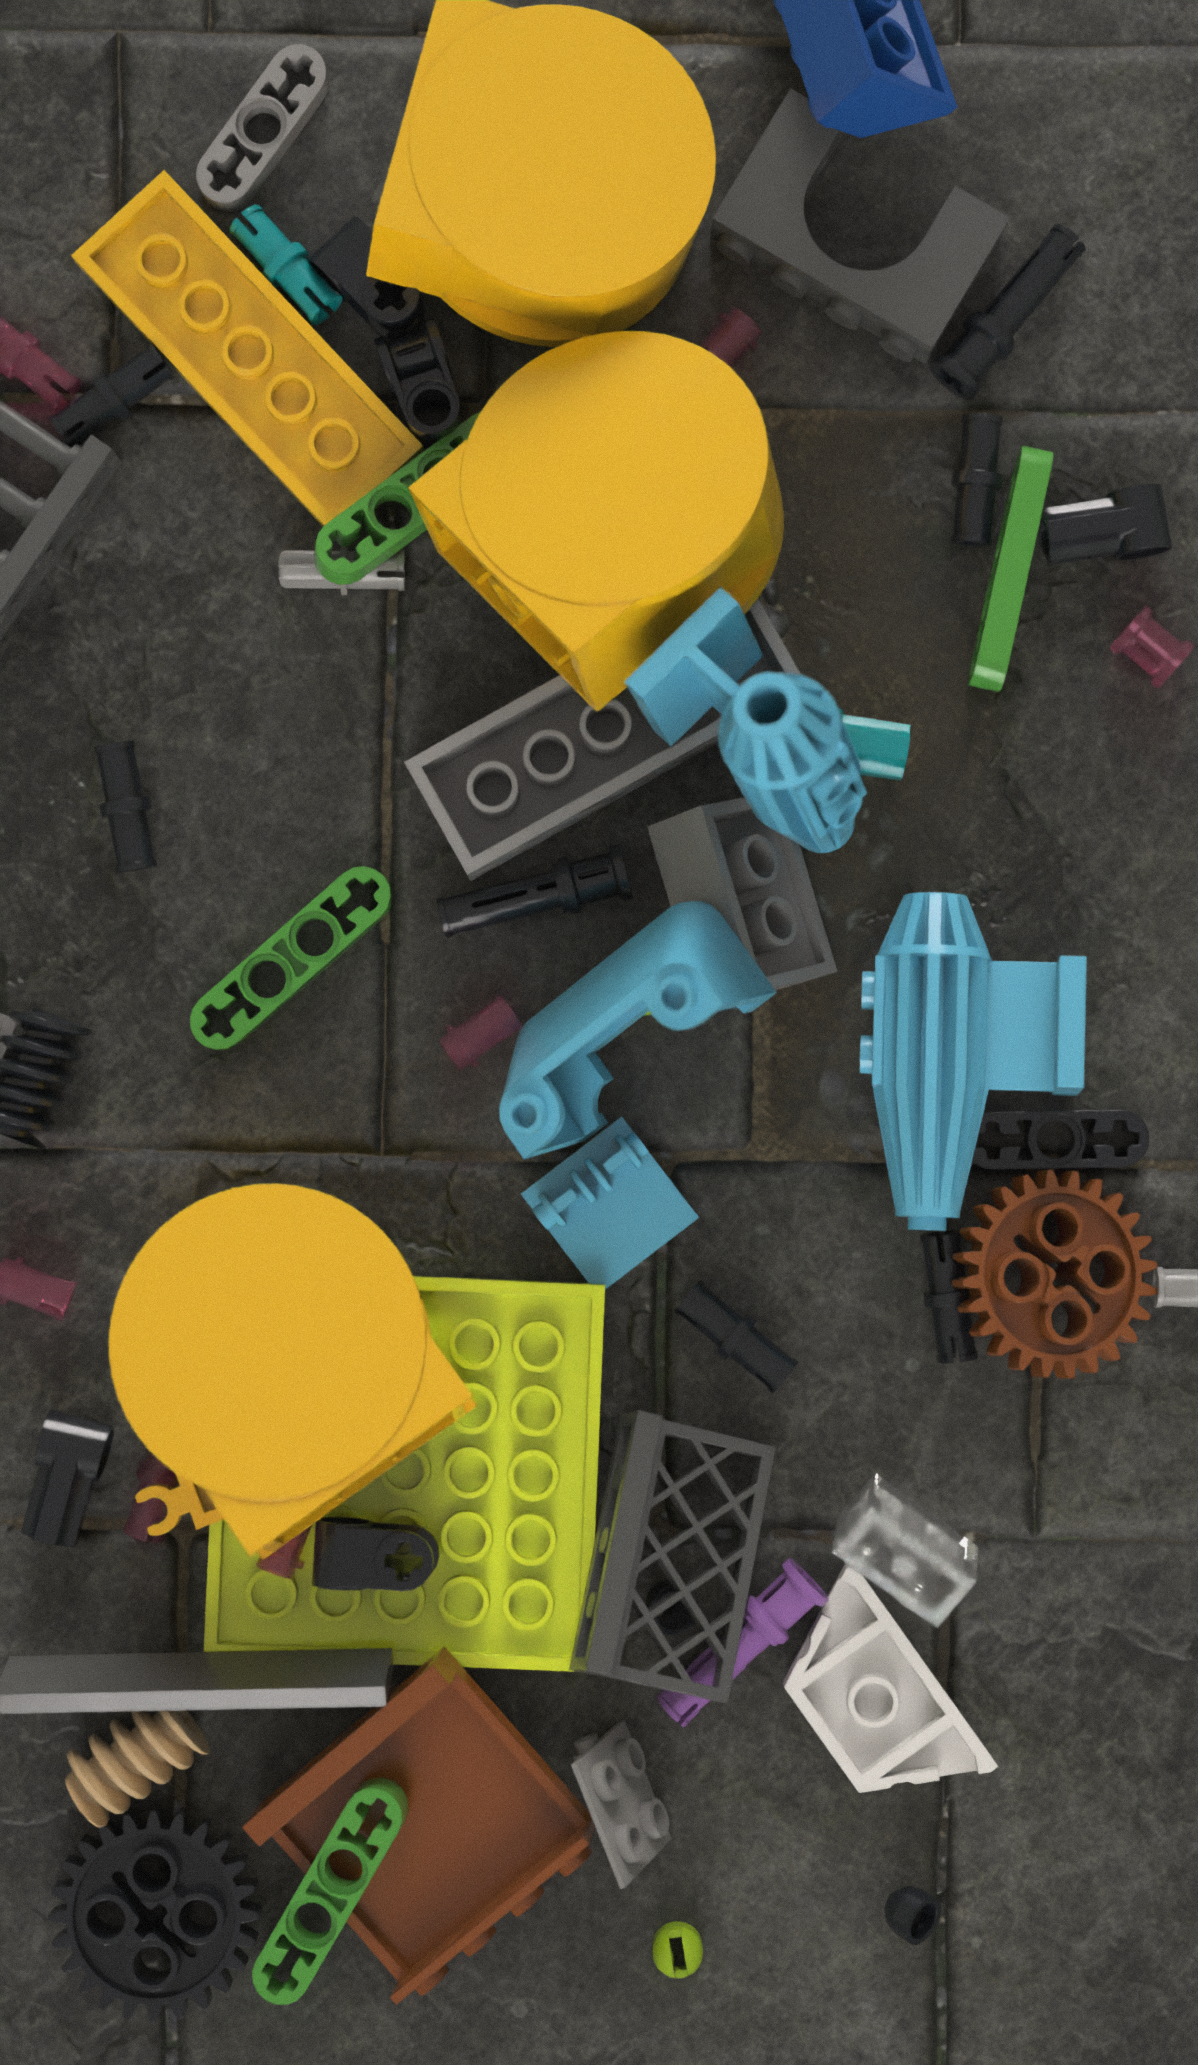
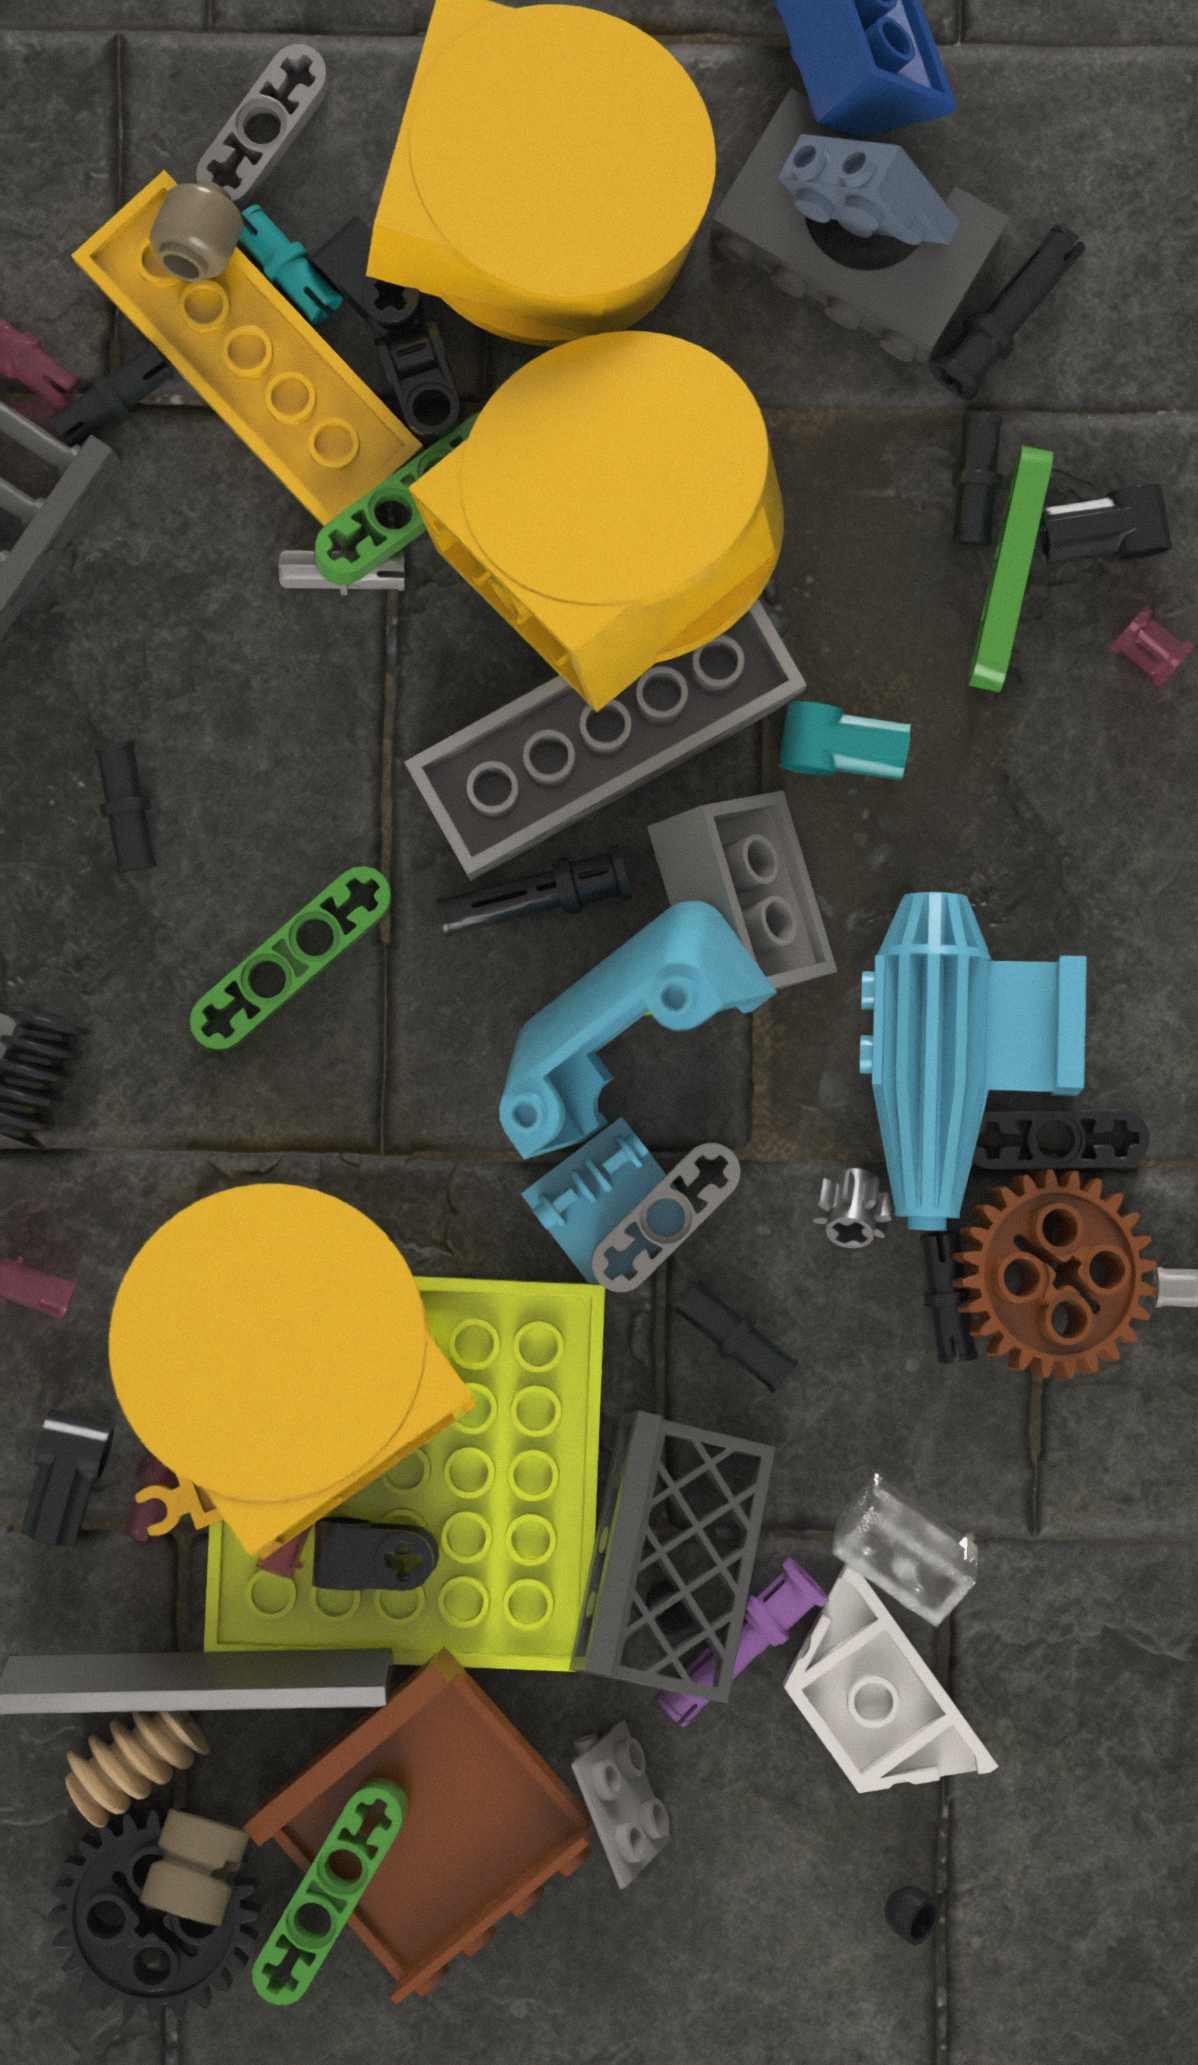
clear pink pin [438,995,523,1071] -> none
medium azure piece [625,587,867,853] -> none
lime hinge [652,1921,703,1978] -> none
clear pink pin [700,307,762,367] -> none
none -> dark tan wheel [140,1808,250,1926]
none -> dark tan head [149,181,244,283]
none -> light grey beam [592,1143,740,1292]
none -> sand blue plate [778,134,960,245]
none -> flat silver gear [812,1168,894,1248]

